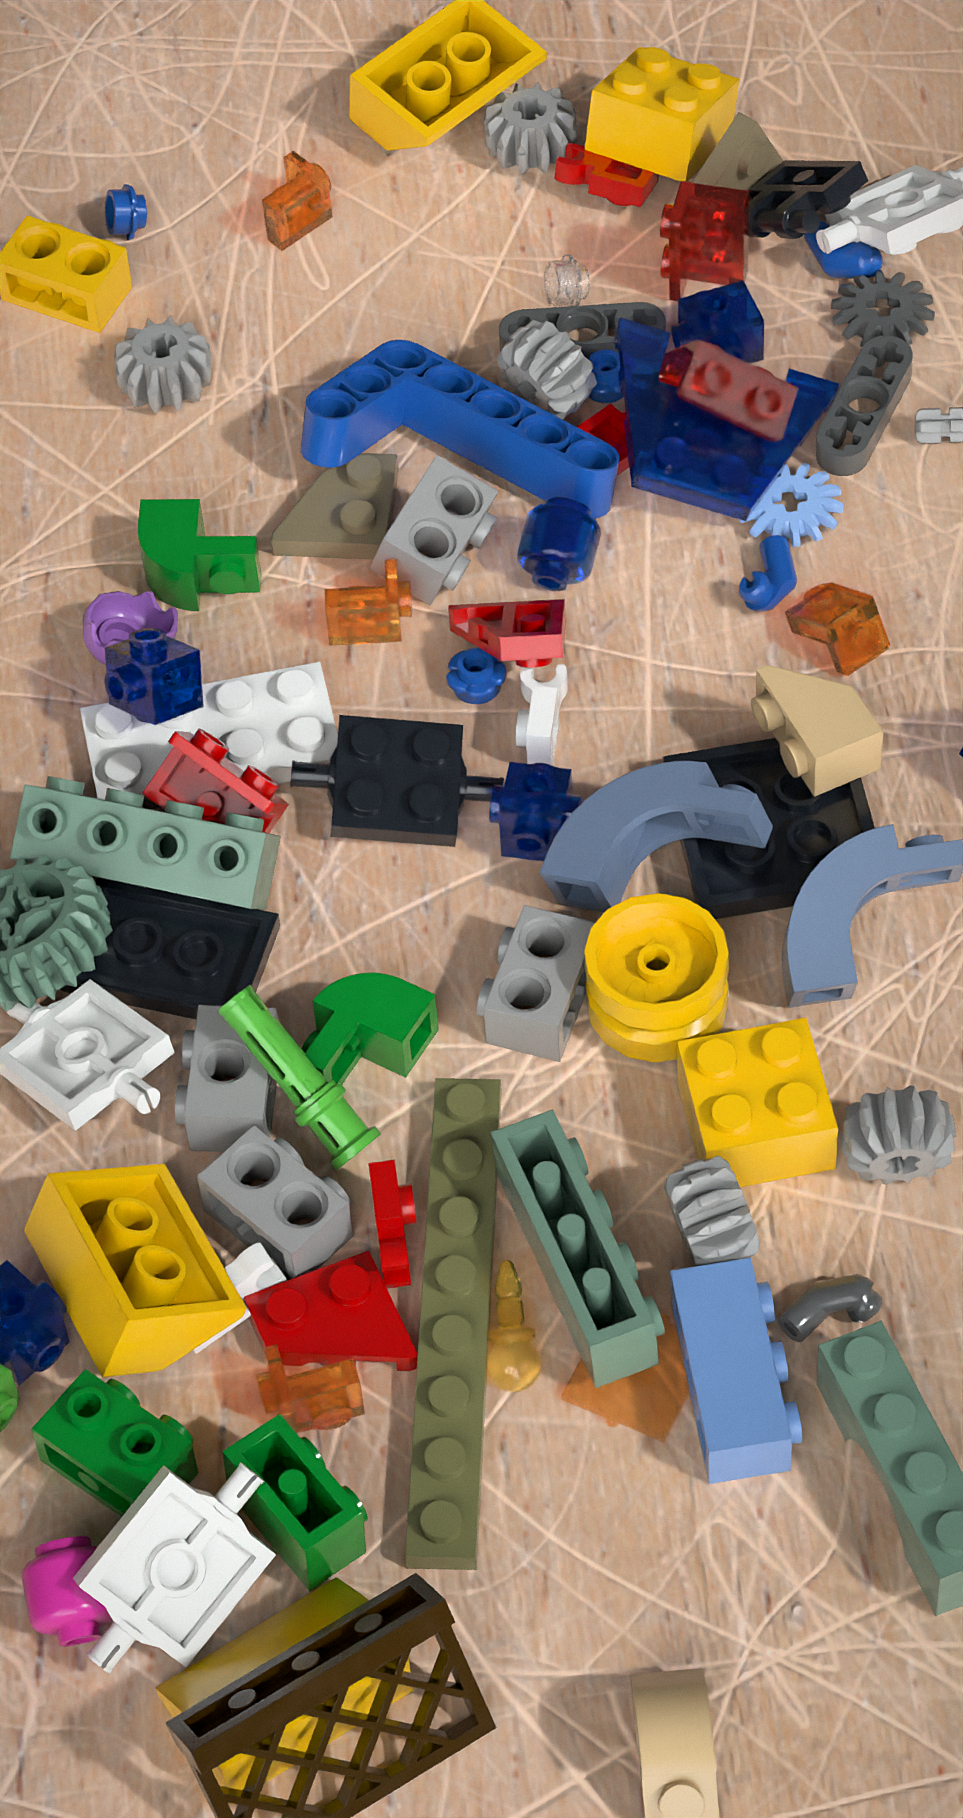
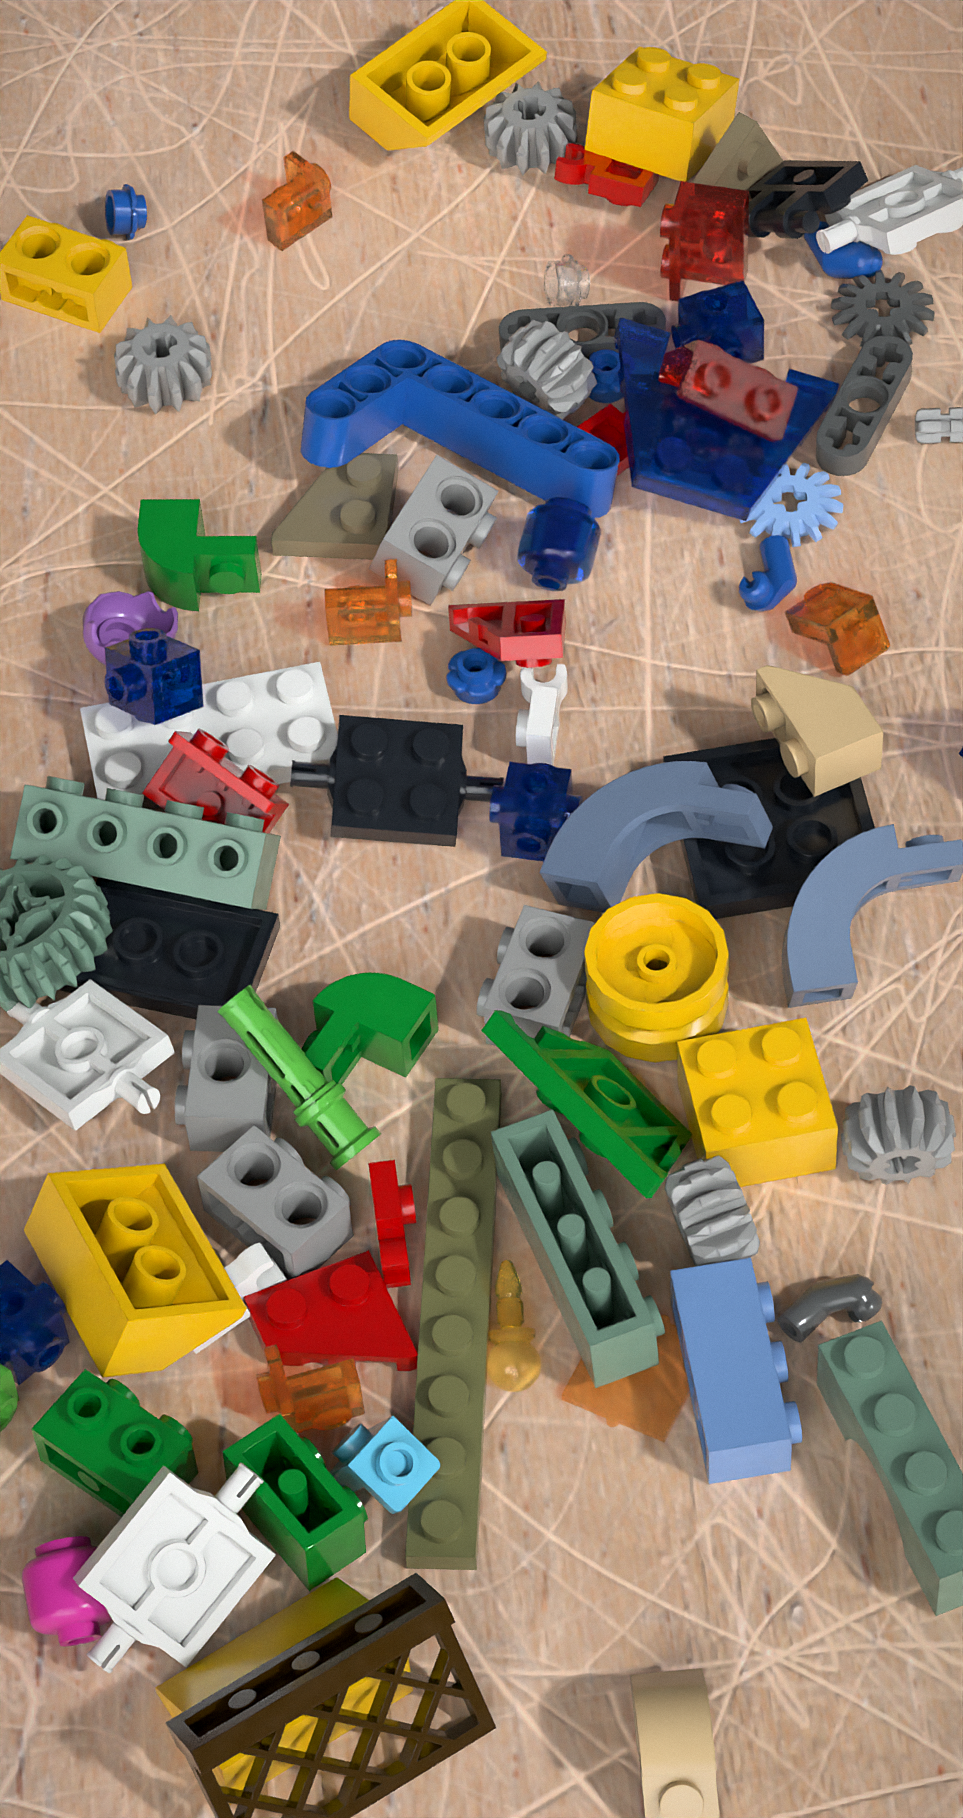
none -> medium azure bracket [330,1416,440,1514]
none -> green wing [481,1010,693,1198]

